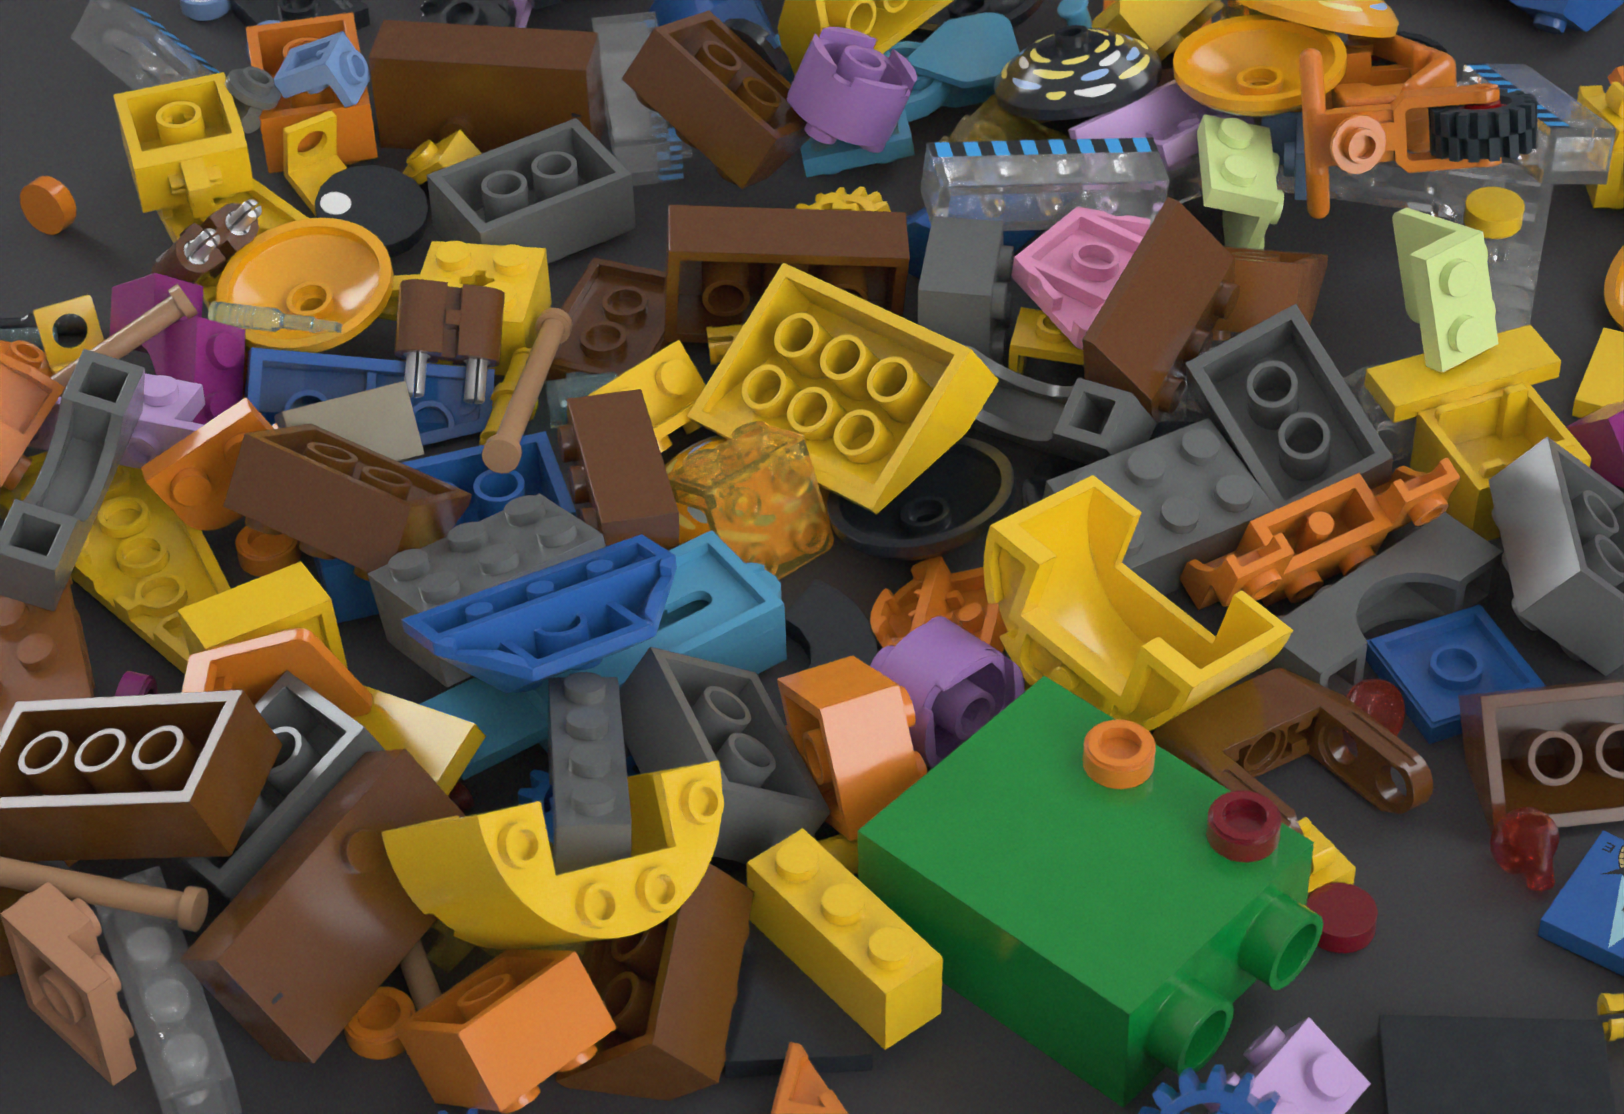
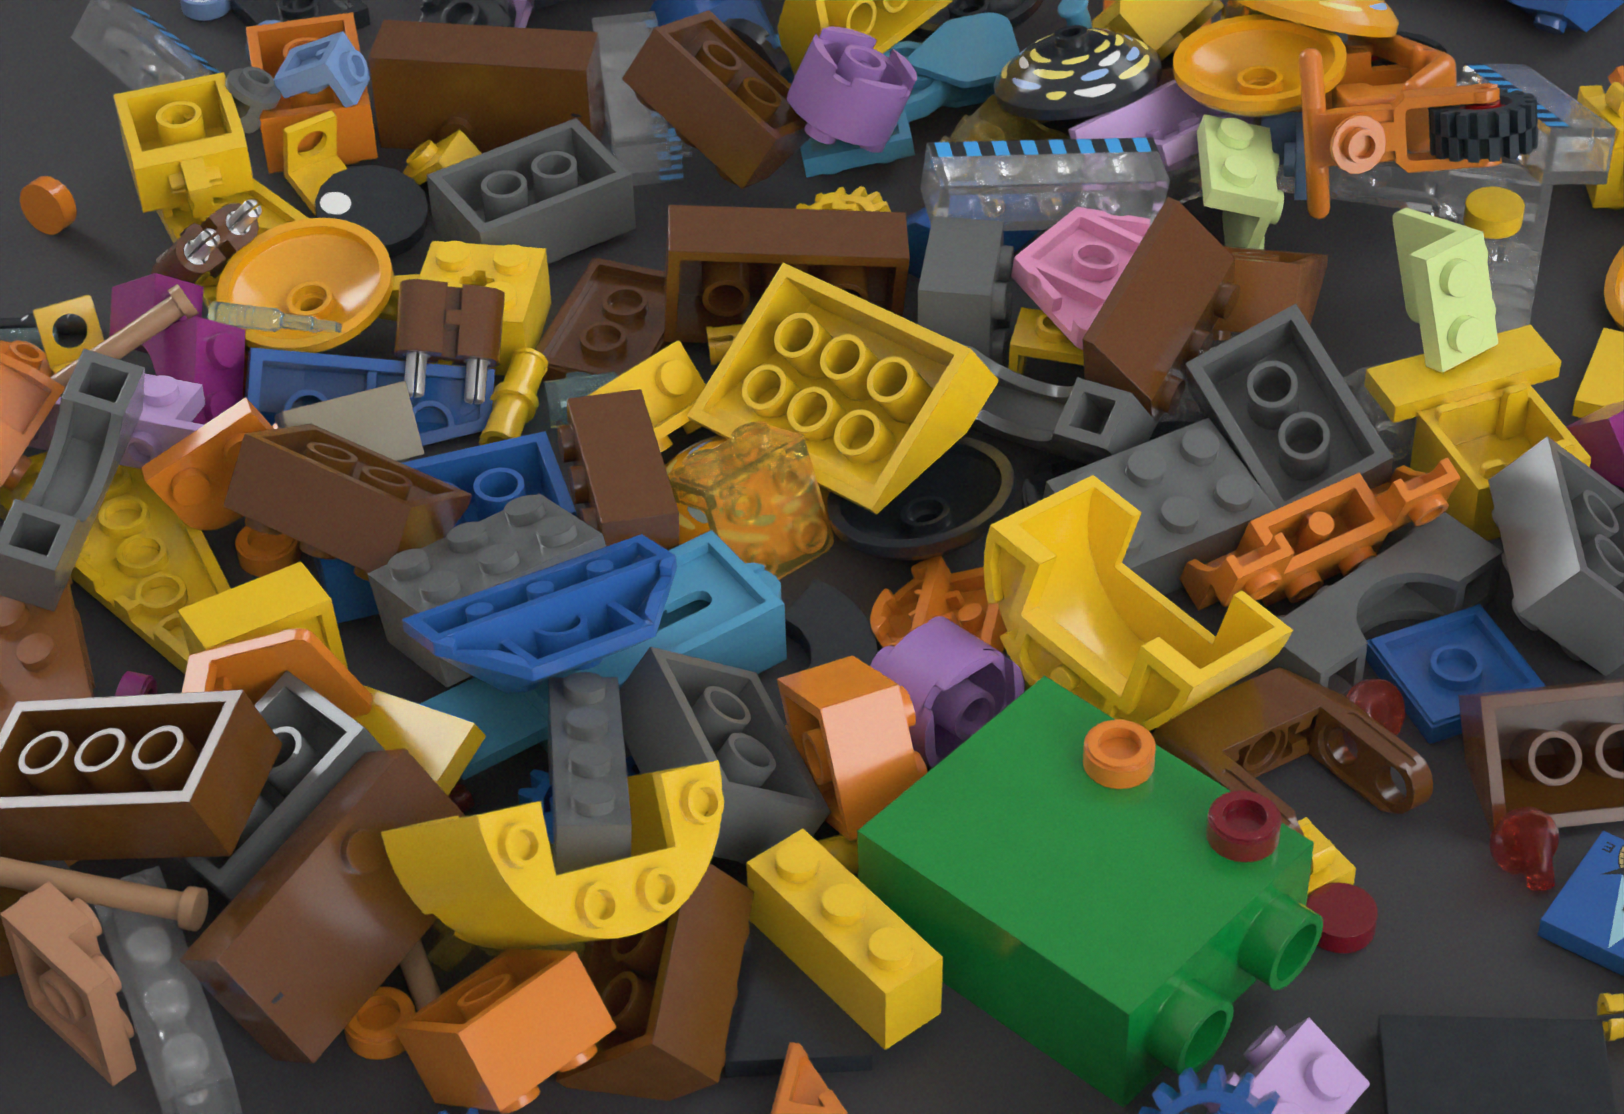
medium nougat bar [482,308,572,474] -> none

